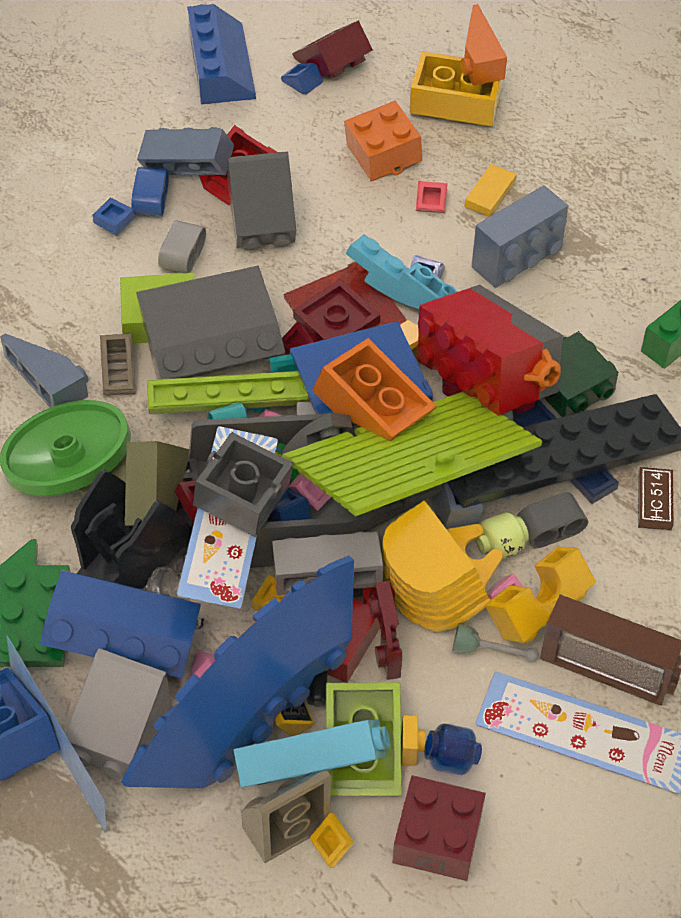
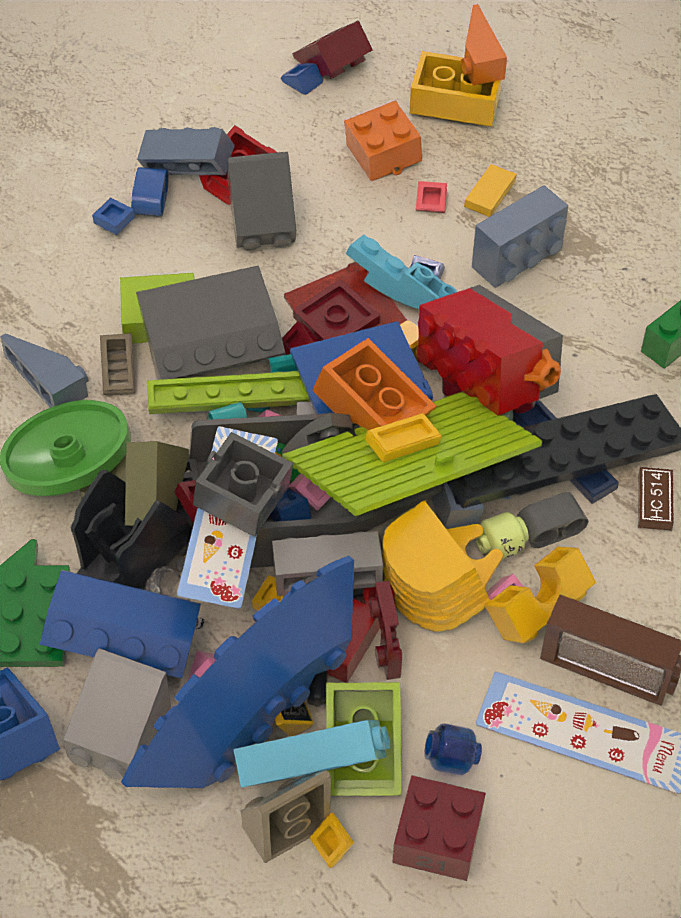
light blue sticker [7,636,106,832] -> none
light grey beam [158,220,206,273] -> none
blue slope [187,4,256,105] -> none
yellow plate [401,715,425,766] -> none
hinge [452,623,539,662] -> none
dark green brick [544,331,619,417] -> none
none -> yellow tile [365,413,442,462]

